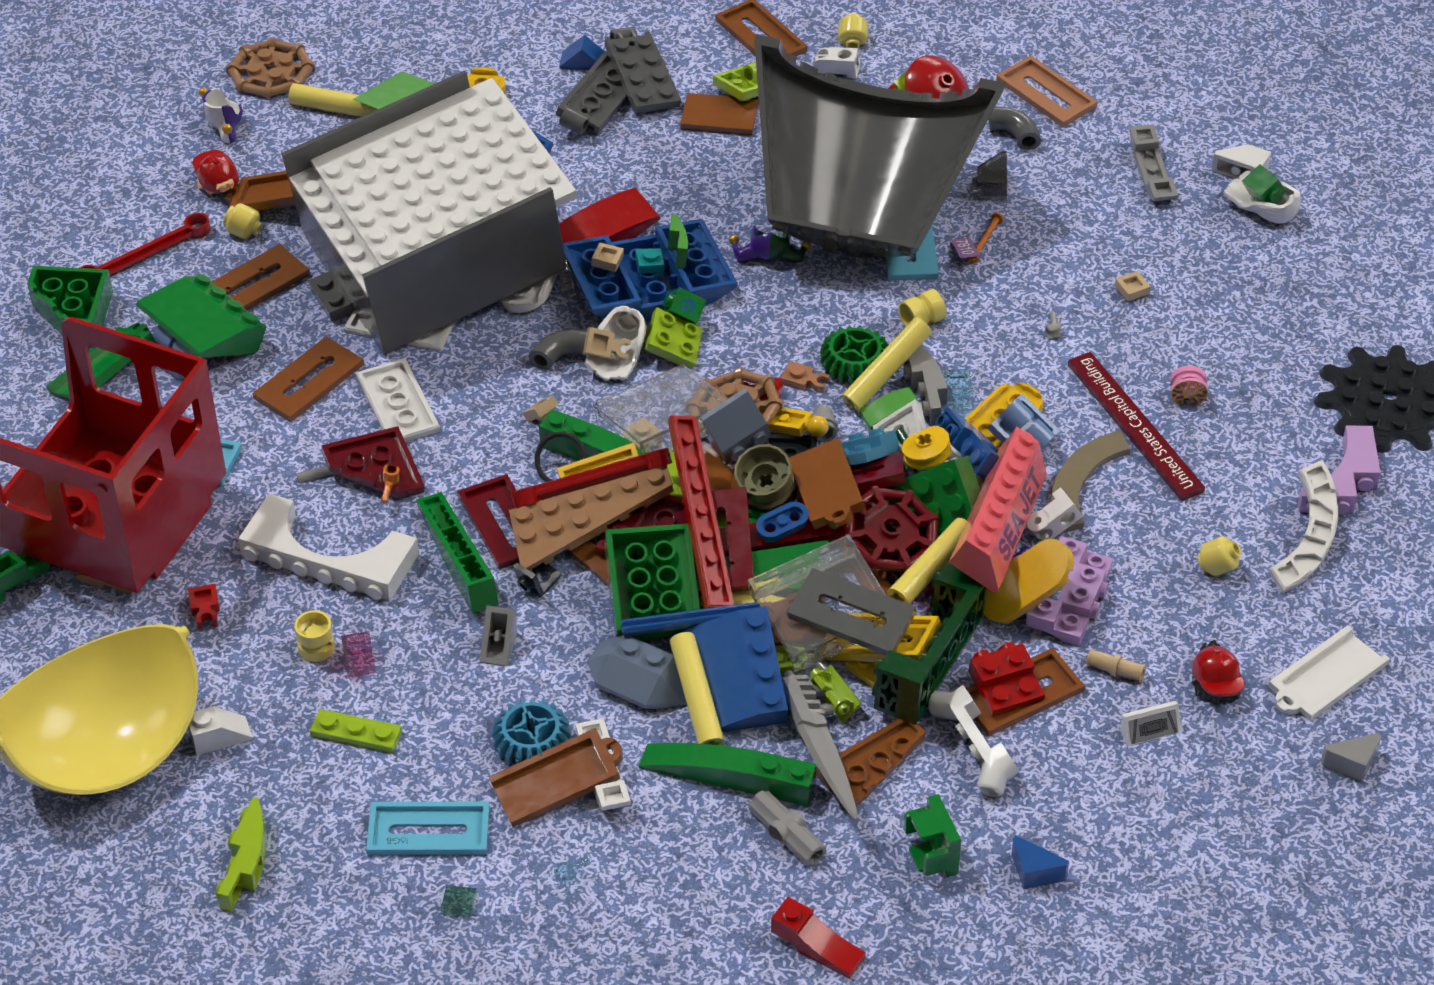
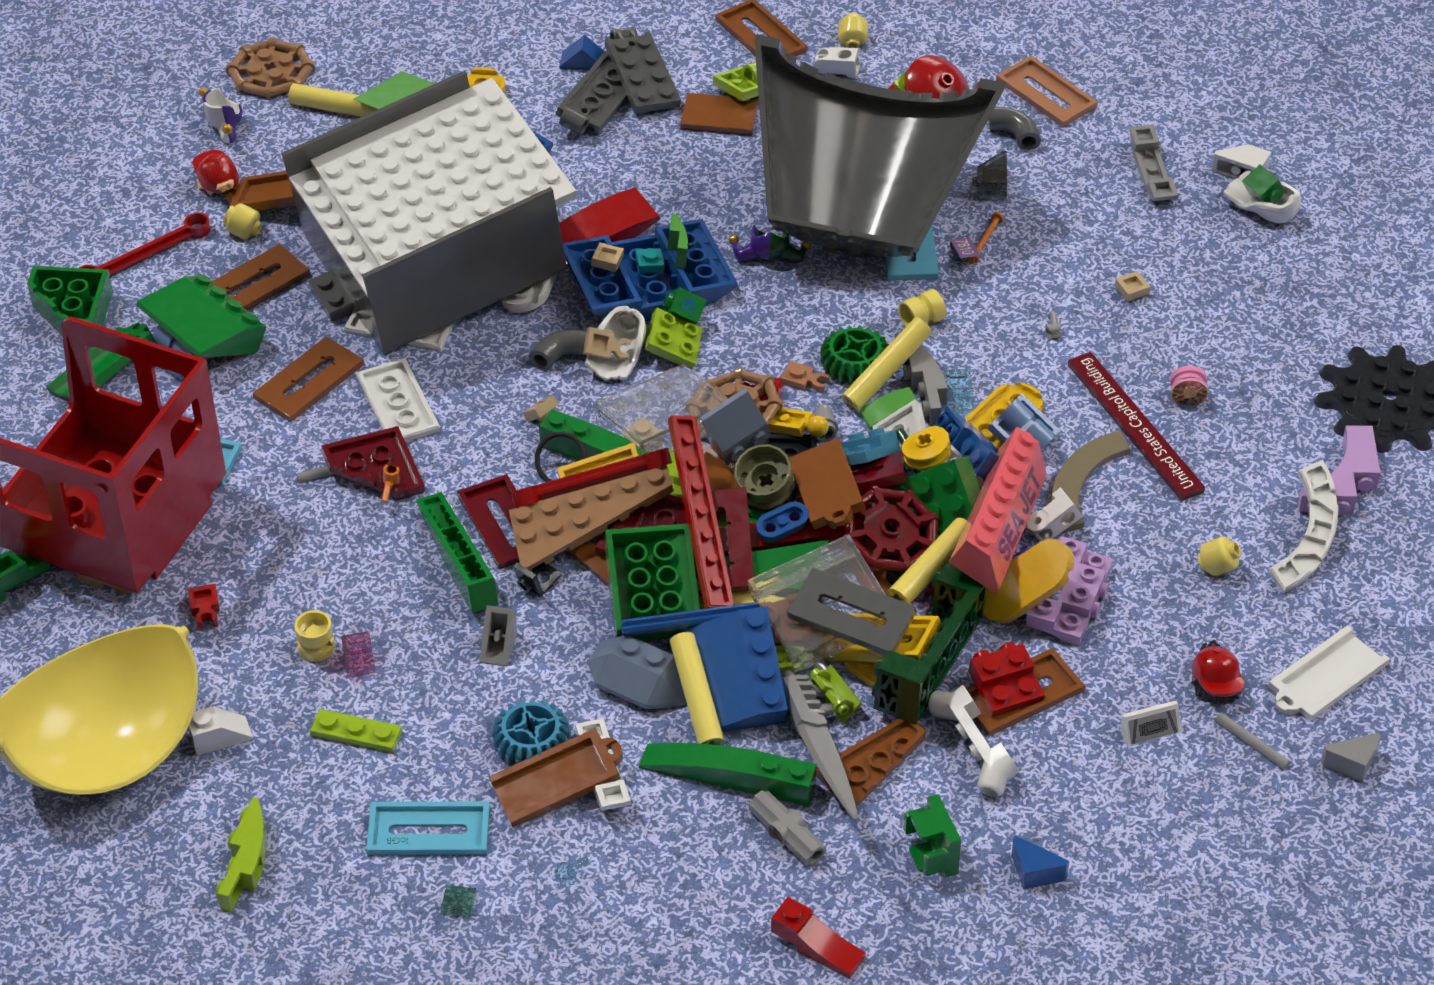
white arch [238,493,419,601] -> none
tan pin [1086,649,1146,683] -> none
none -> light grey bar [1215,712,1291,770]

